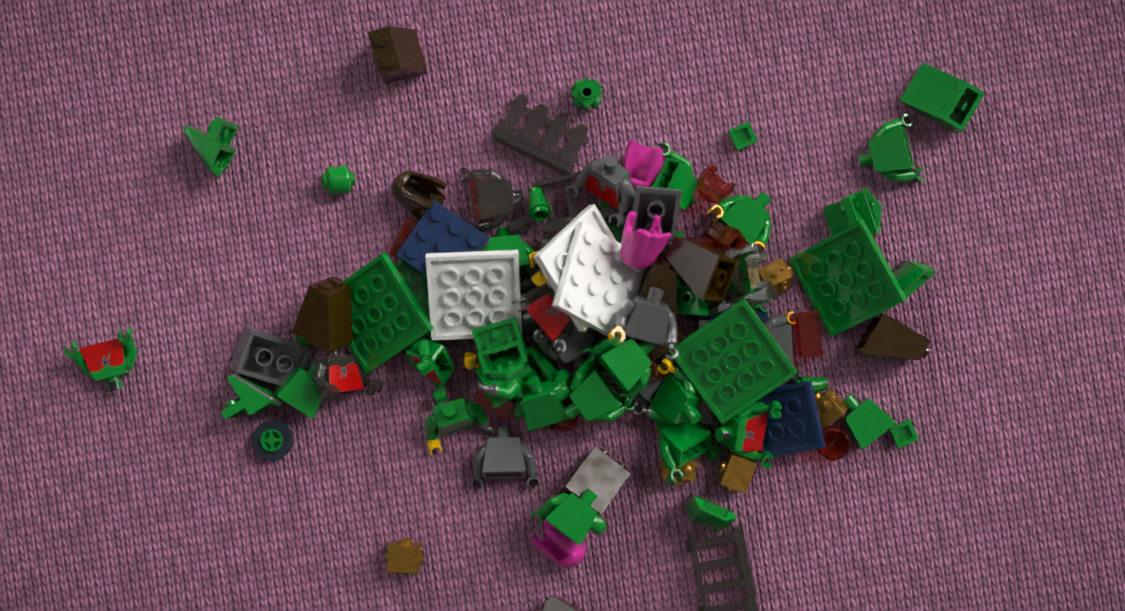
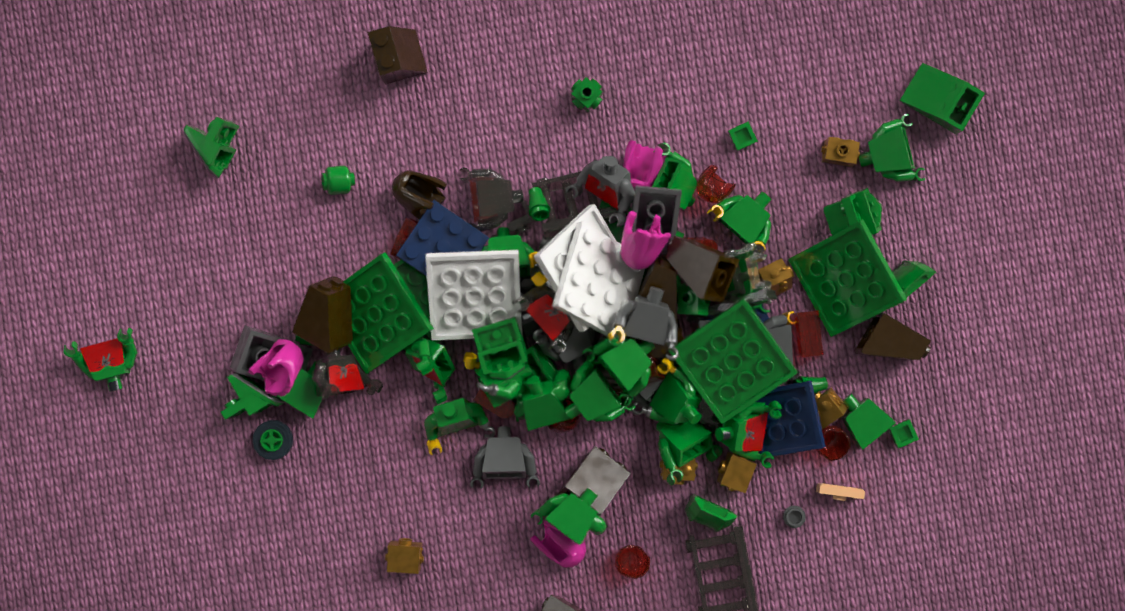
clear smoke fence [490,94,590,179] -> none
clear red leg [704,220,748,257] -> none
none -> dark pink hair [248,339,304,397]
none -> clear red hair [615,544,650,579]
none -> dark grey plate [783,505,806,528]
none -> light nougat plate [816,483,865,501]
none -> pearl gold head [821,137,860,167]

